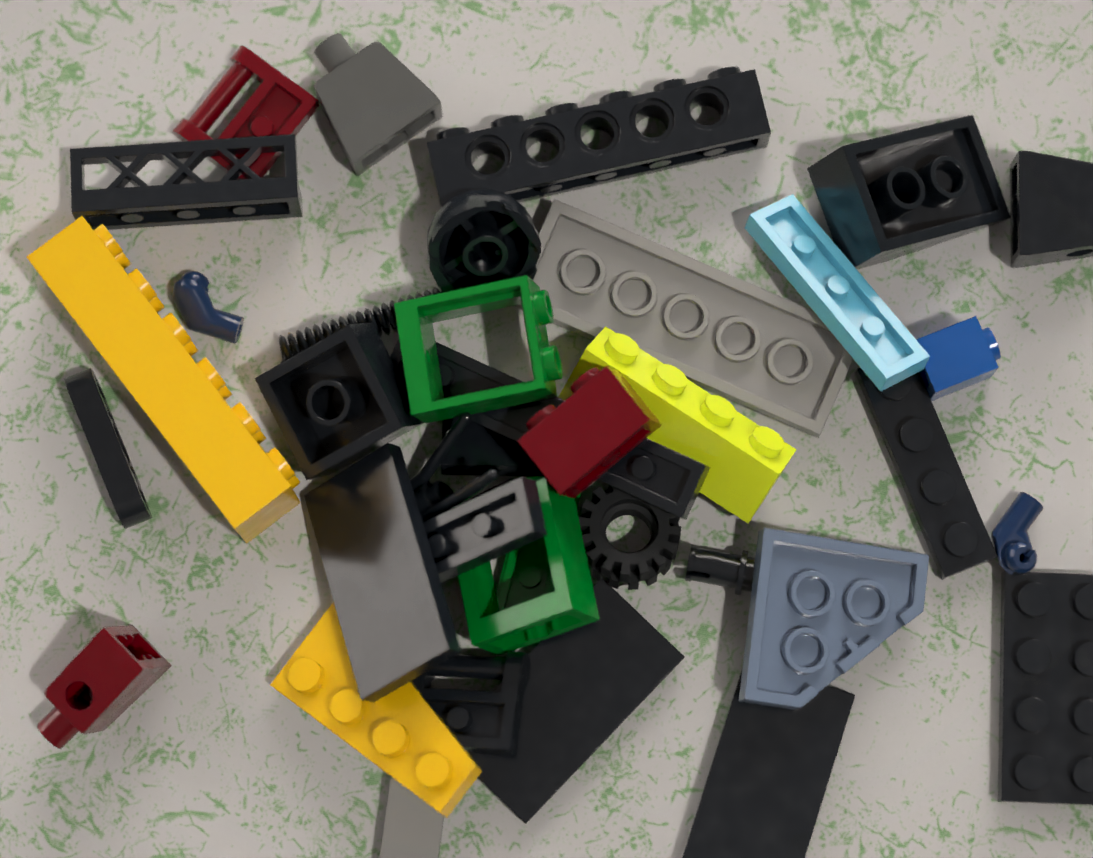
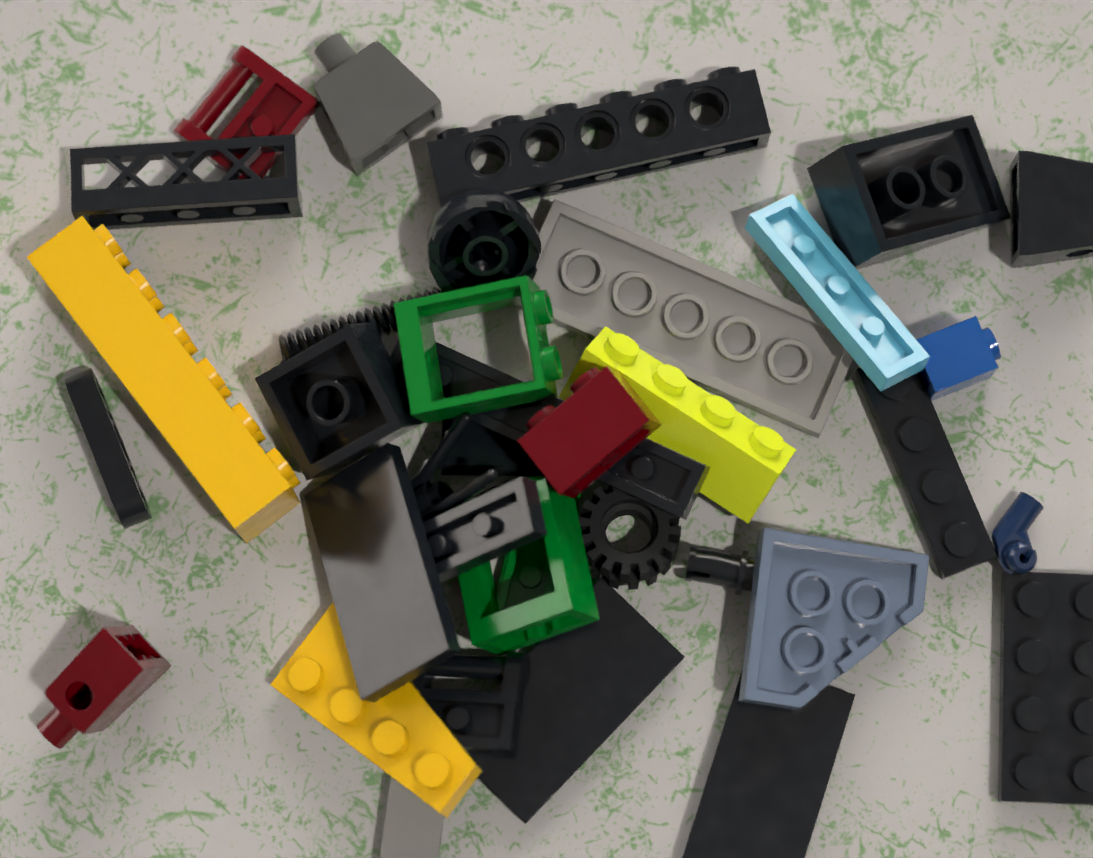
dark blue arm [173,271,244,344] -> none

